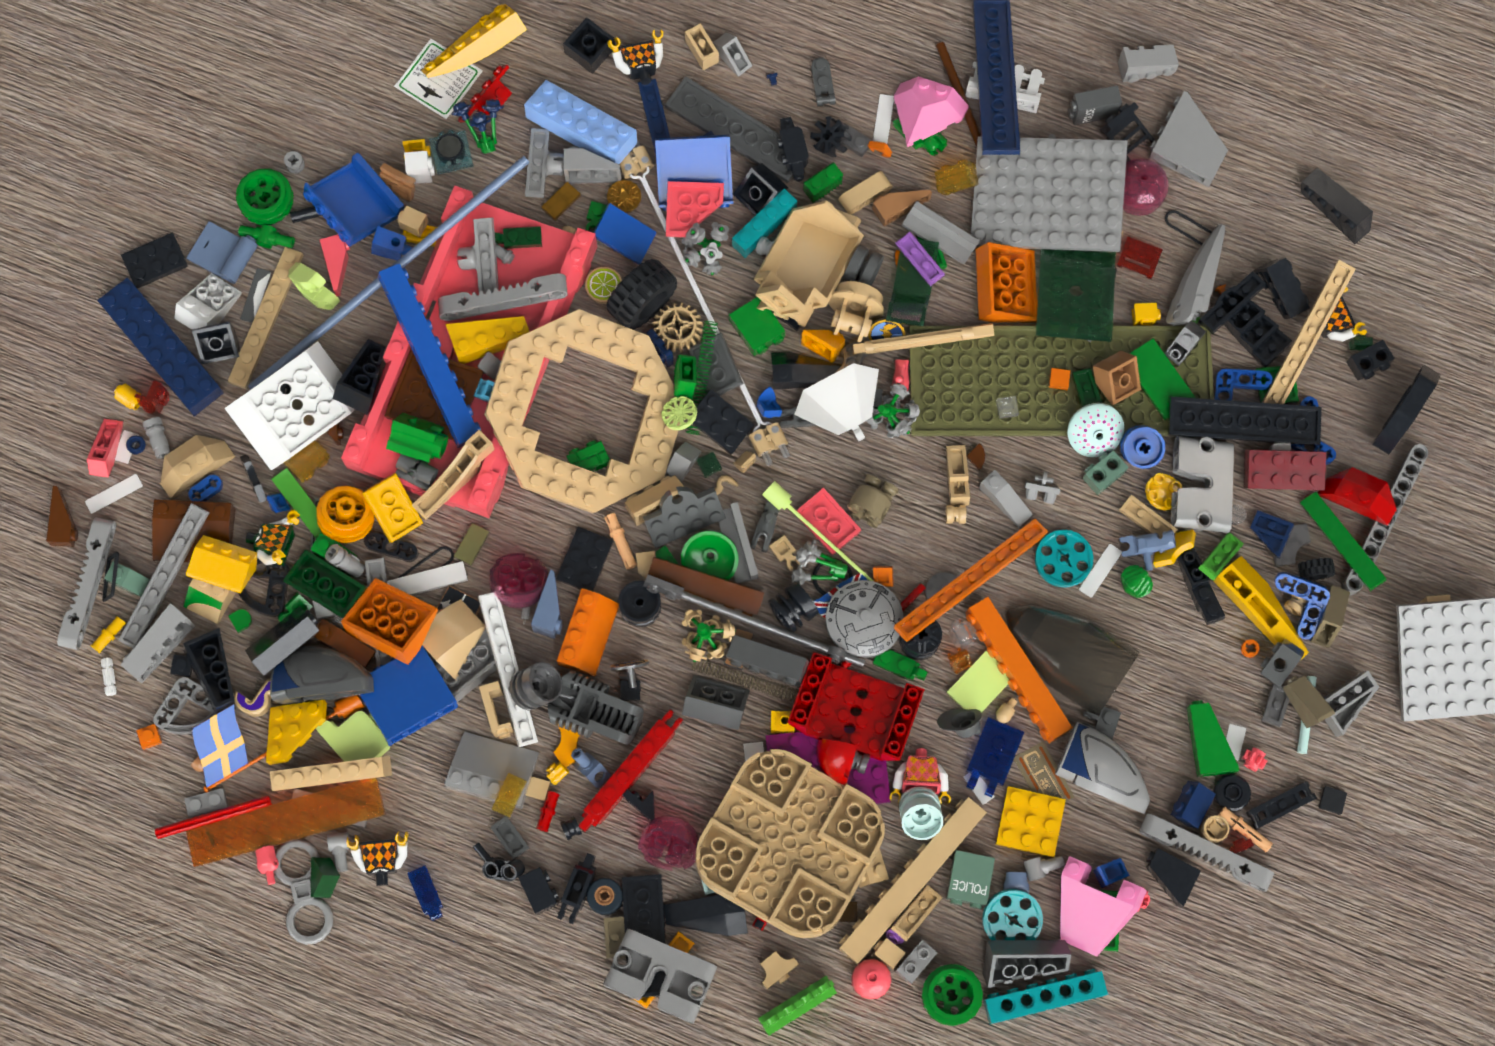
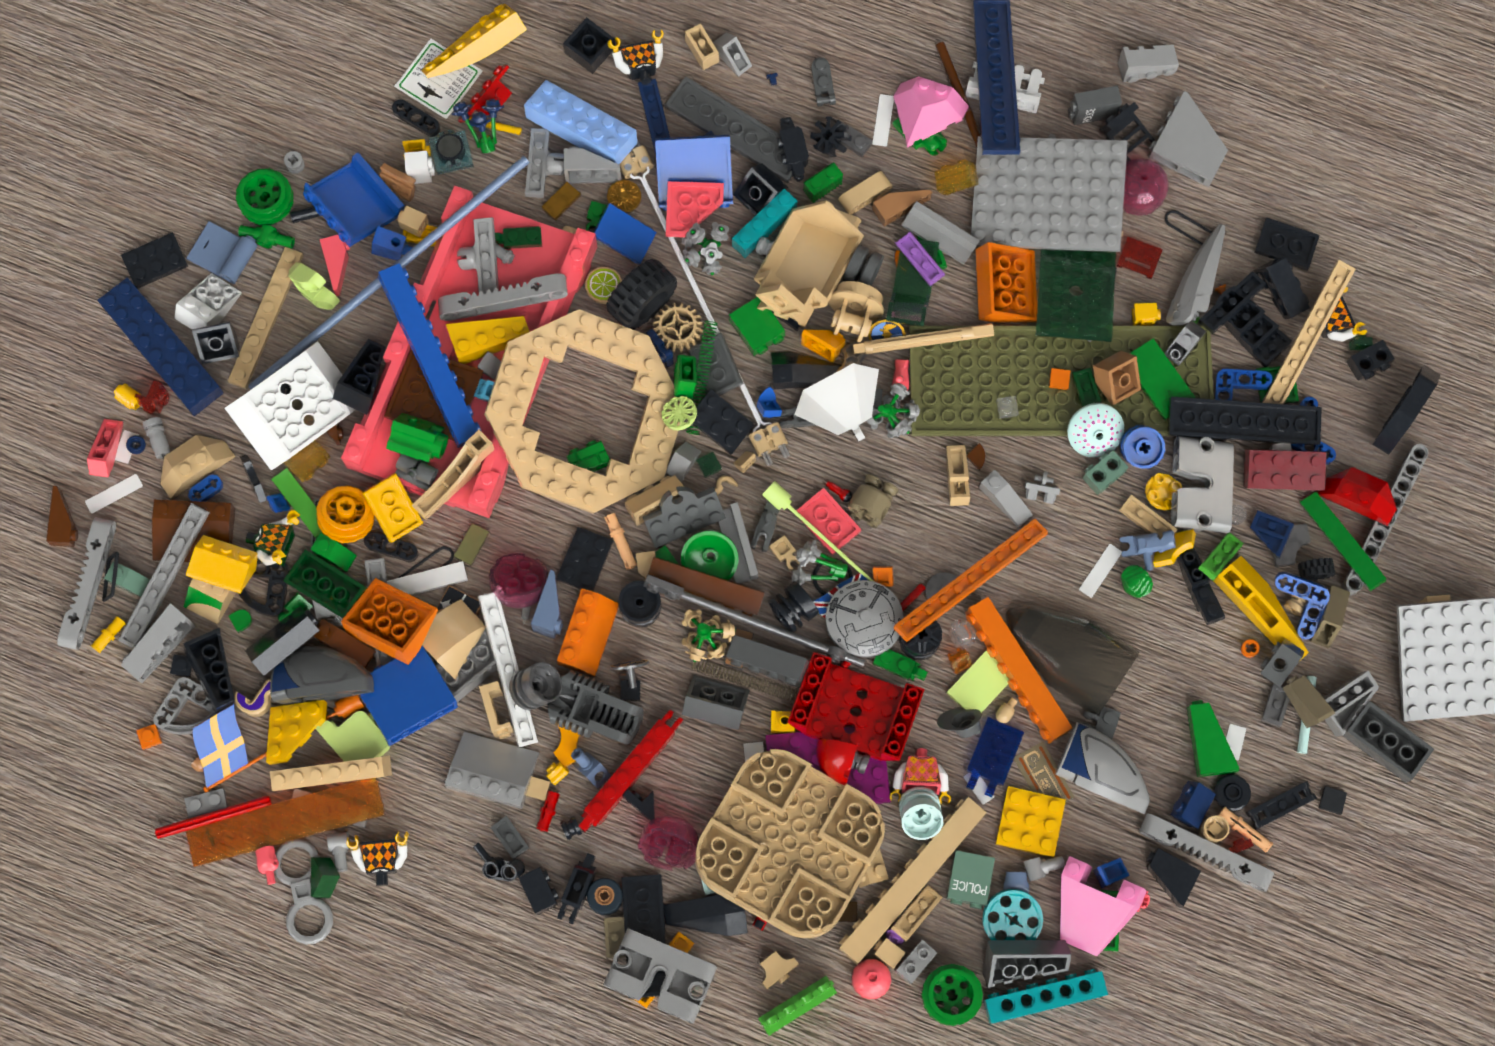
white axle [101,657,117,696] -> none
dark grey sticker [240,268,271,323] -> none
light grey axle [325,544,365,578] -> none
clear blue hinge [407,865,443,921] -> none
clear yellow plate [492,773,527,818] -> none
orange tile [868,141,892,158] -> none
tan wheel [946,505,966,524] -> none
teal wedge [1035,530,1094,588] -> none
coral gear [1242,747,1267,772] -> none
black wedge [1301,168,1373,244] -> none
none -> black beam [392,99,440,137]
none -> yellow bar [469,117,522,135]
none -> red piece [826,481,853,503]
none -> black plate [1254,217,1320,271]
none -> dark grey brick [1343,701,1434,783]

